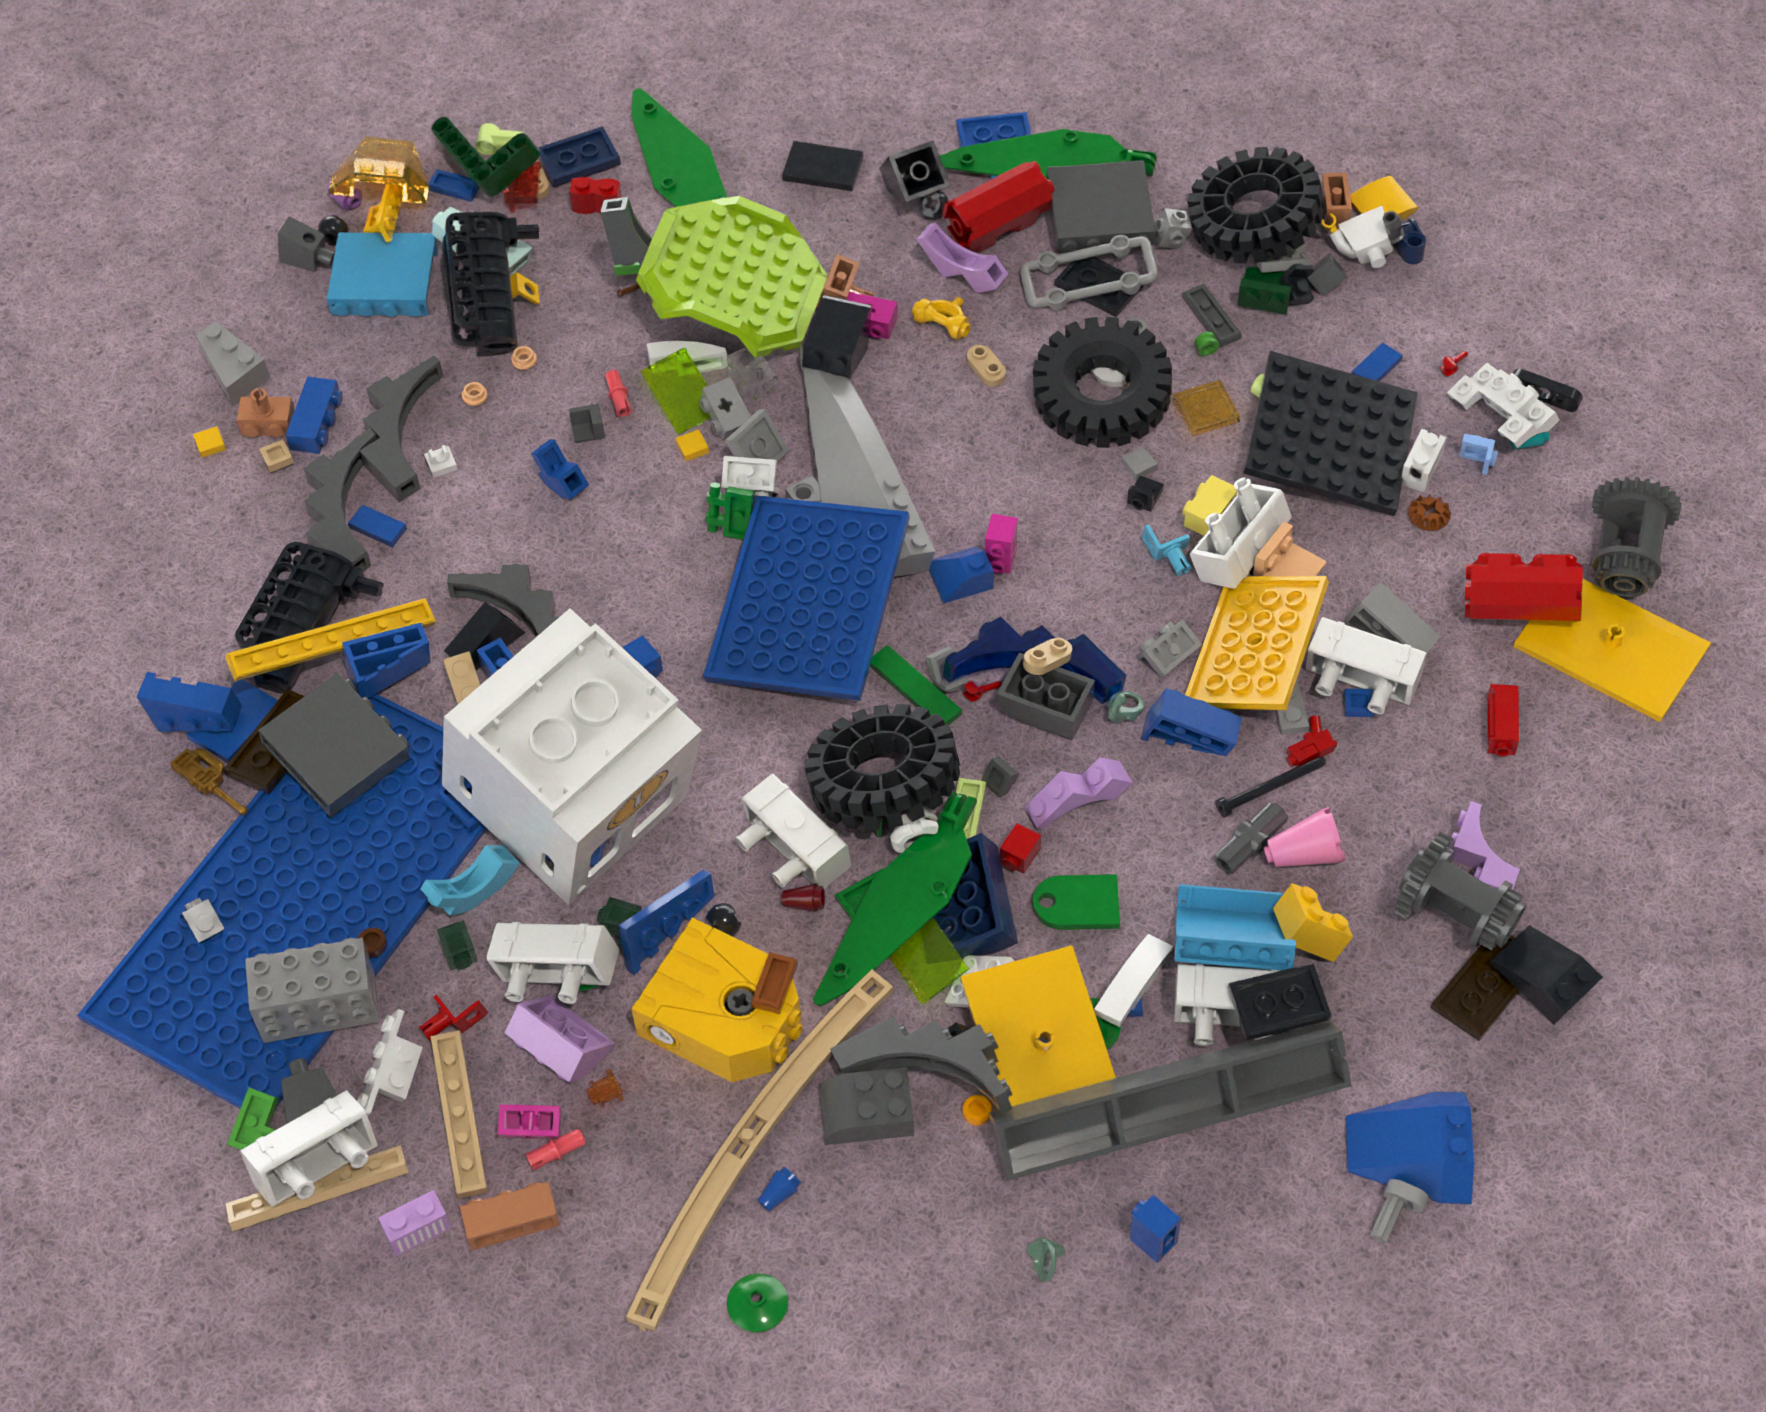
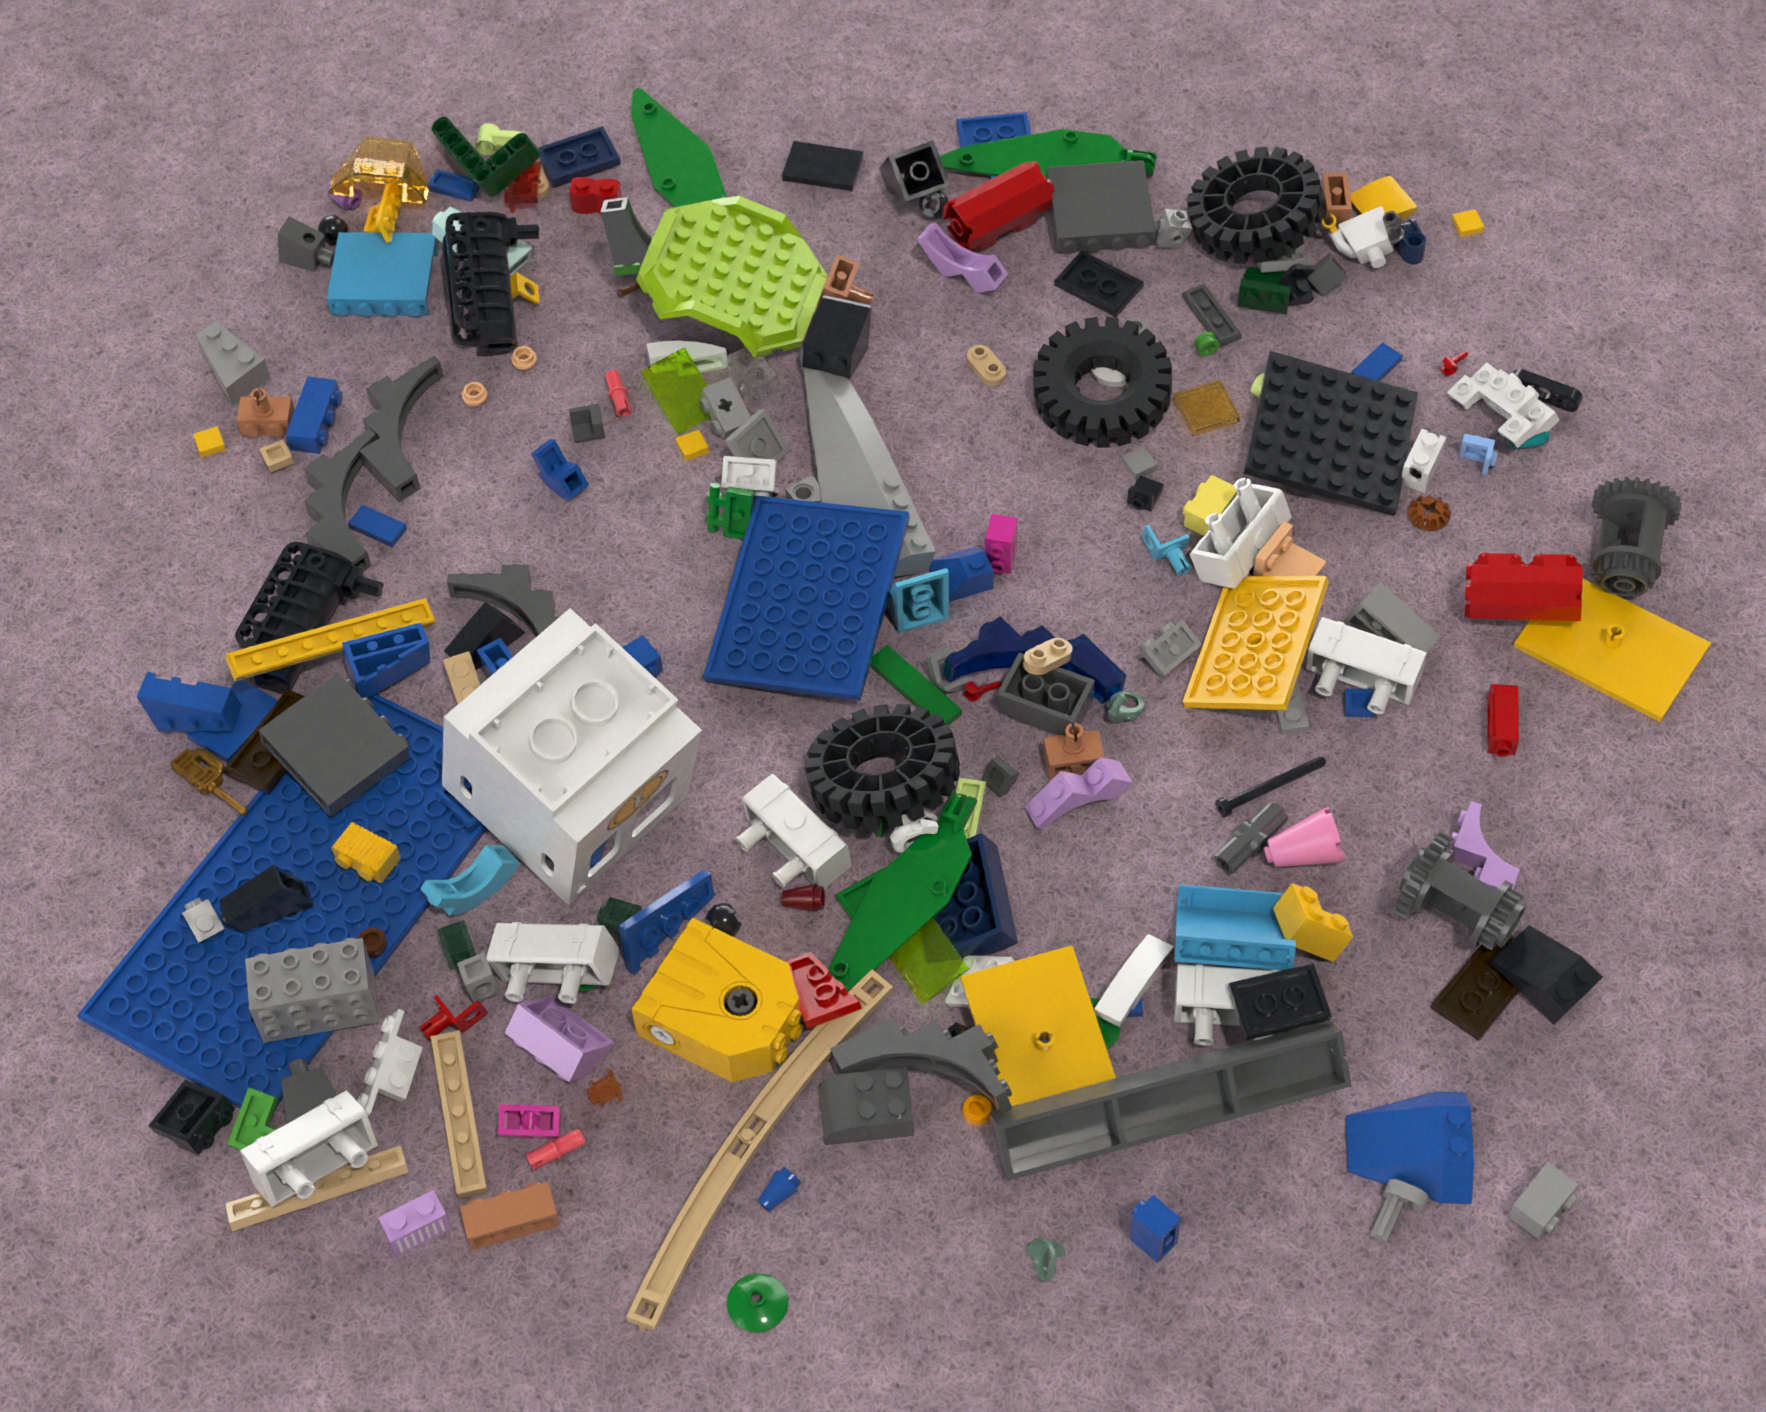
white tile [424,445,458,478] -> none
dark orange tile [751,952,798,1014] -> none
dark pink brick [846,292,898,339] -> none
yellow piece [912,297,971,340] -> none
red brick [1000,823,1041,874] -> none
light grey bar [1020,235,1158,311] -> none
green tile [1033,874,1120,930] -> none
blue wedge [1140,688,1242,756] -> none
red piece [1286,715,1337,767] -> none
none -> black plate [148,1080,235,1155]
none -> black slope [219,865,314,932]
none -> yellow brick [331,822,401,883]
none -> light grey brick [457,952,501,1003]
none -> wing [784,951,862,1029]
none -> medium azure slope [888,568,949,633]
none -> nougat brick [1043,723,1105,780]
none -> yellow tile [1452,209,1484,238]
none -> light grey brick [1508,1162,1579,1240]

